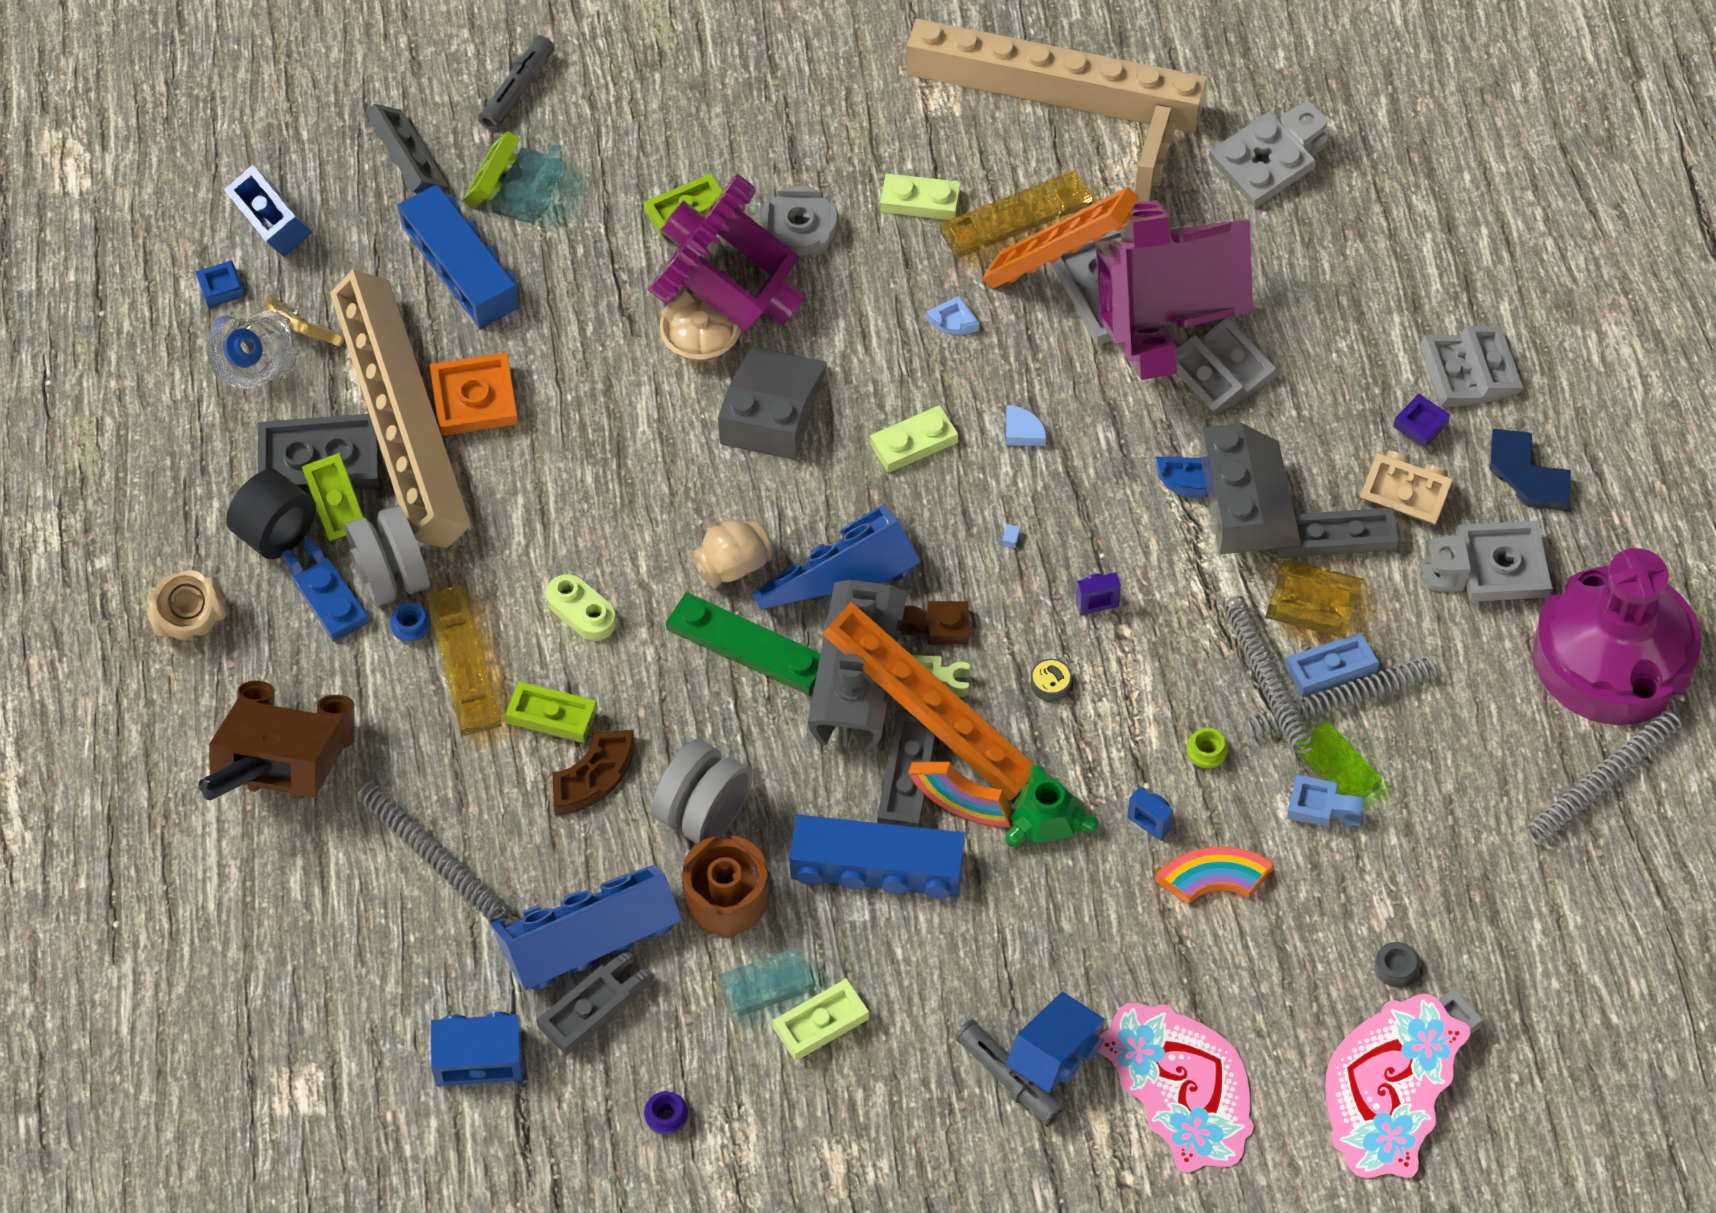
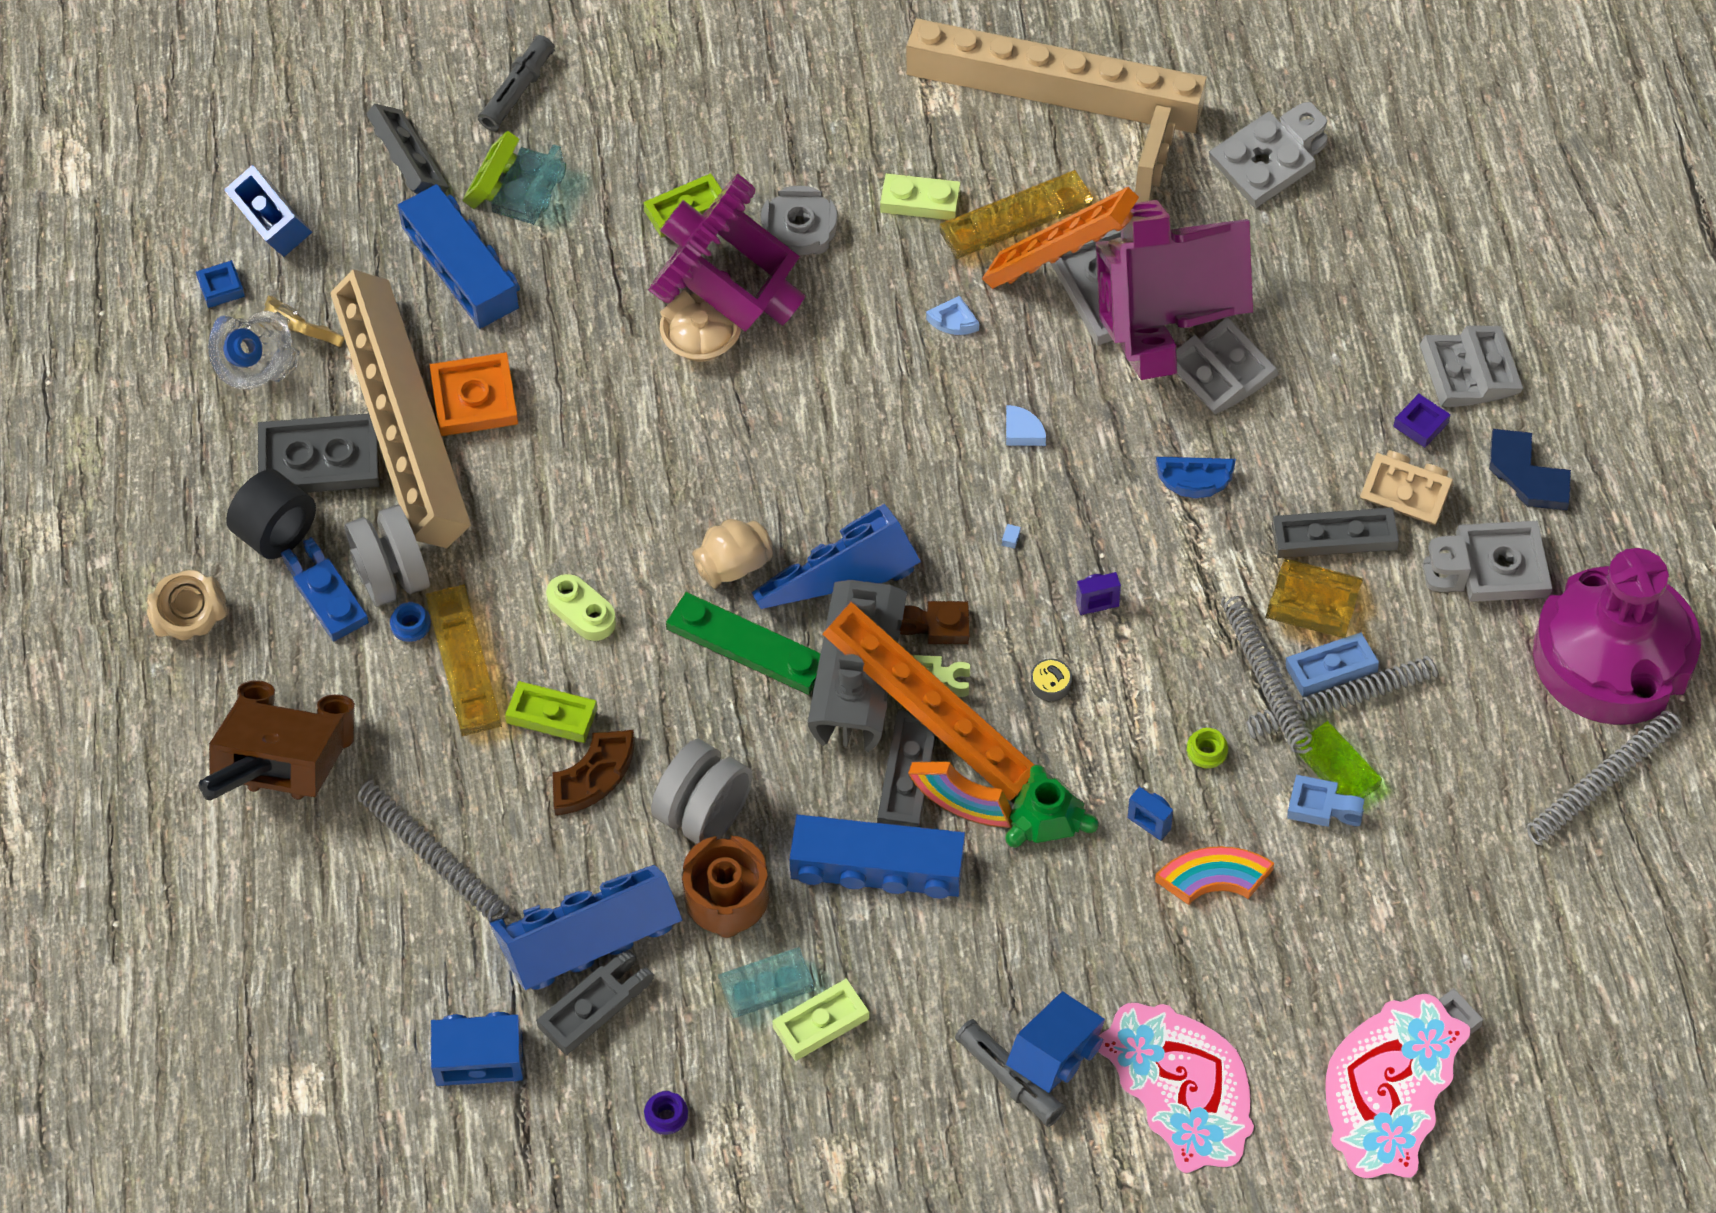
lime plate [302,453,364,542] -> none
dark grey slope [718,346,827,460] -> none
yellowish green plate [870,405,958,473] -> none
dark grey slope [1199,423,1301,555] -> none
dark grey tile [1374,942,1419,987] -> none

